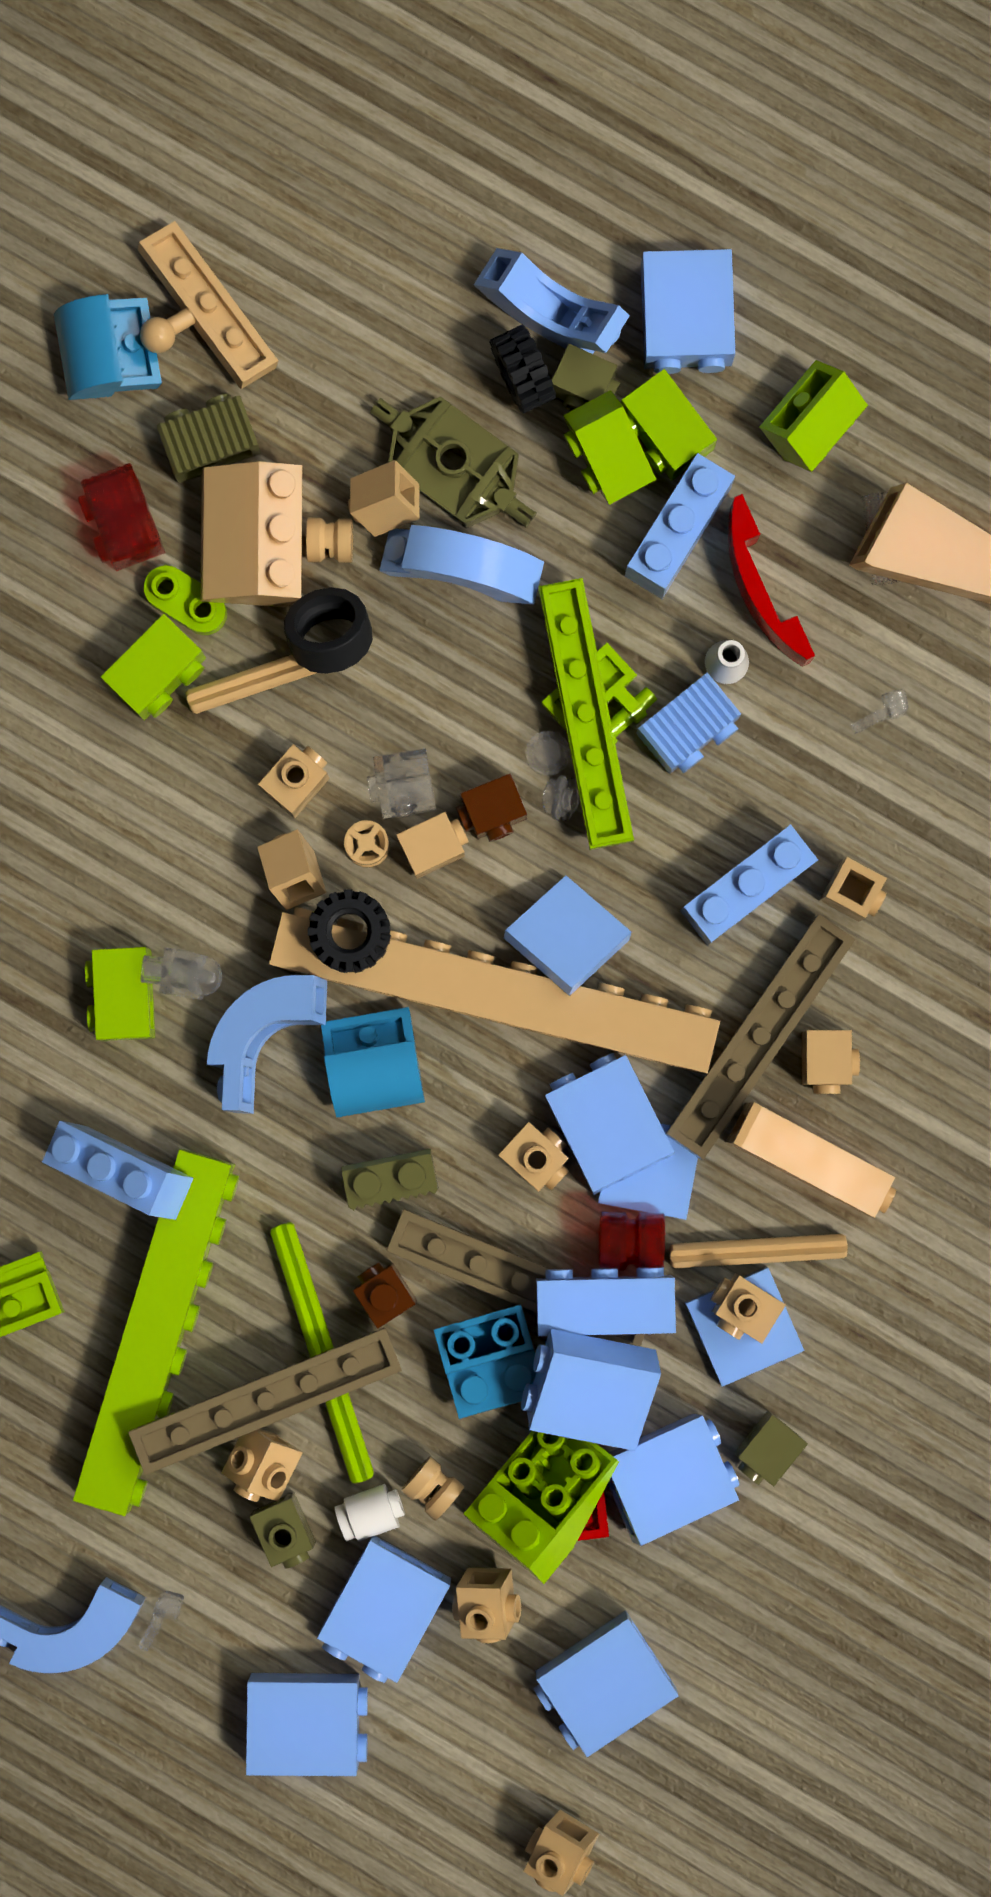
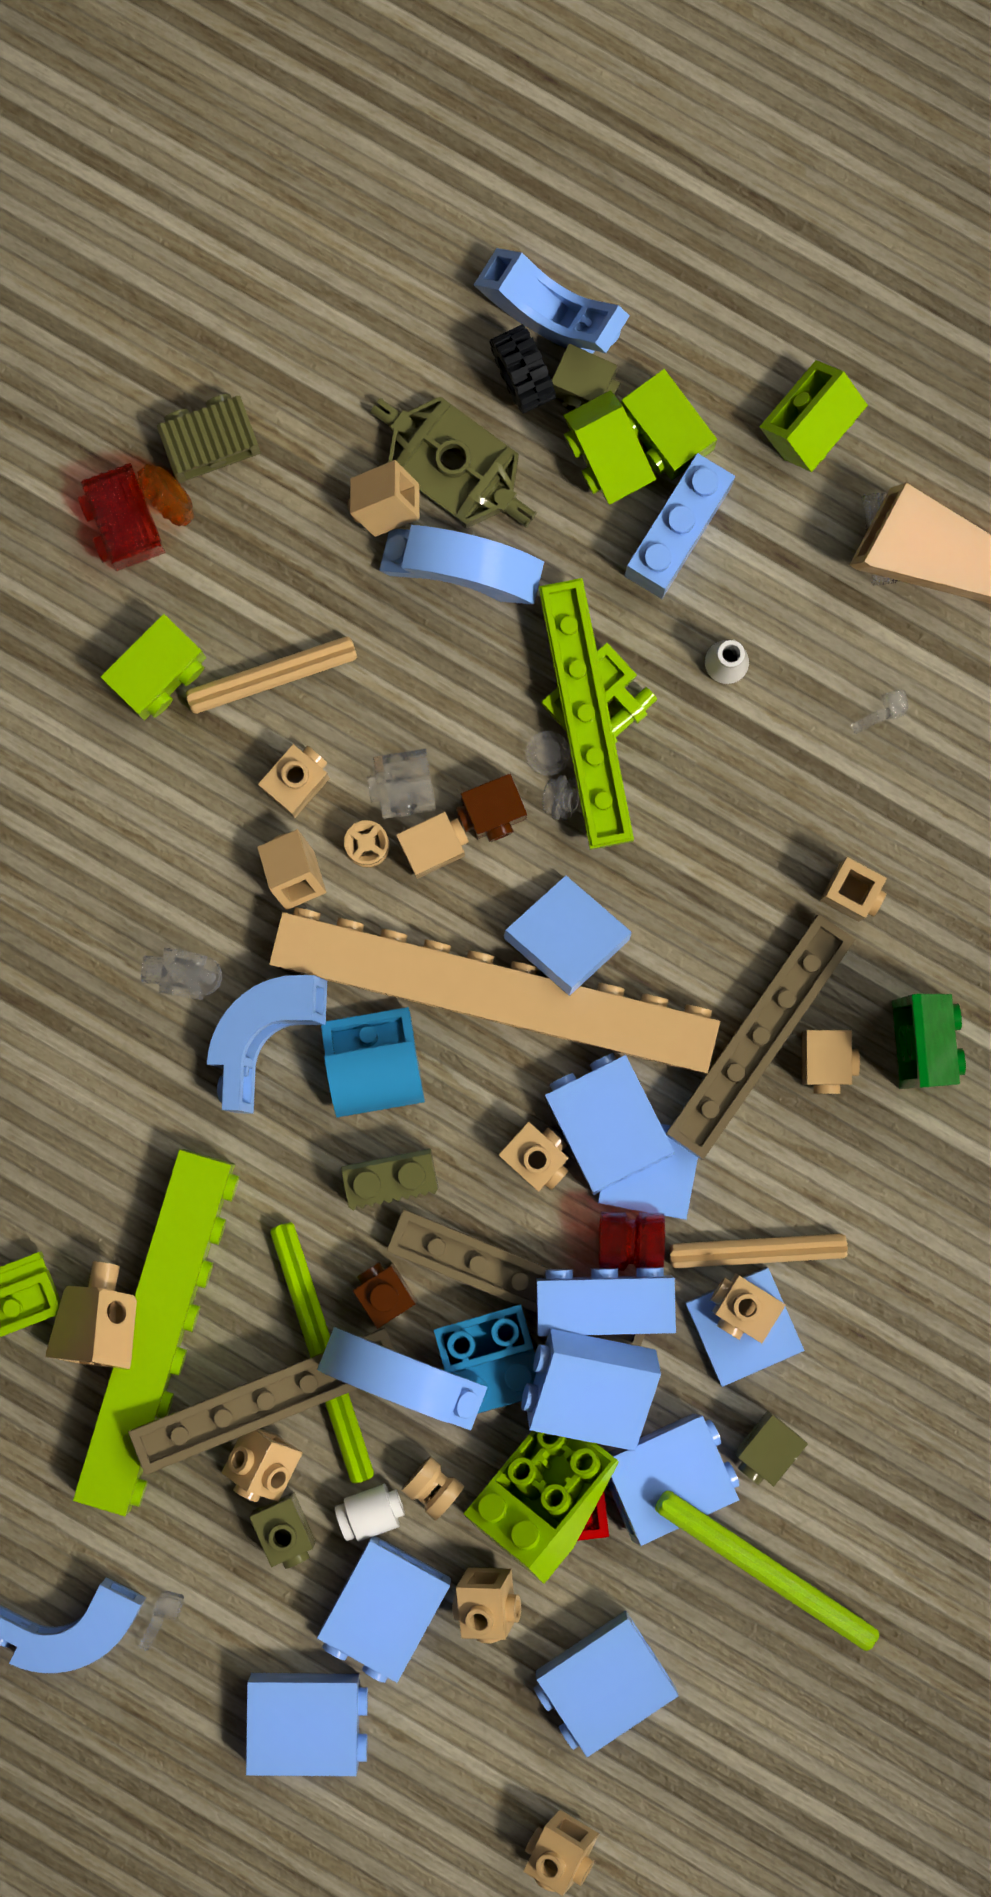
light blue brick [42,1121,194,1220] -> none
dark azure brick [54,294,162,400] -> none
lime brick [85,947,155,1041] -> none
tan plate [138,221,278,389] -> none
lime plate [144,565,227,635] -> none
tan slope [200,461,302,607] -> none
black tyre [284,587,373,674] -> none
tan wheel [306,517,353,563] -> none
black tyre [308,890,391,973] -> none
light blue brick [636,672,741,774] -> none
light blue brick [641,249,735,374] -> none
light blue brick [680,825,818,946] -> none
tan slope [726,1102,896,1218] -> none
red slope [728,494,815,667] -> none
none -> tan torso [45,1261,137,1369]
none -> clear orange gear [137,464,194,526]
none -> light blue arch [317,1327,488,1430]
none -> lime axle [655,1491,879,1651]
none -> green slope [891,994,966,1089]

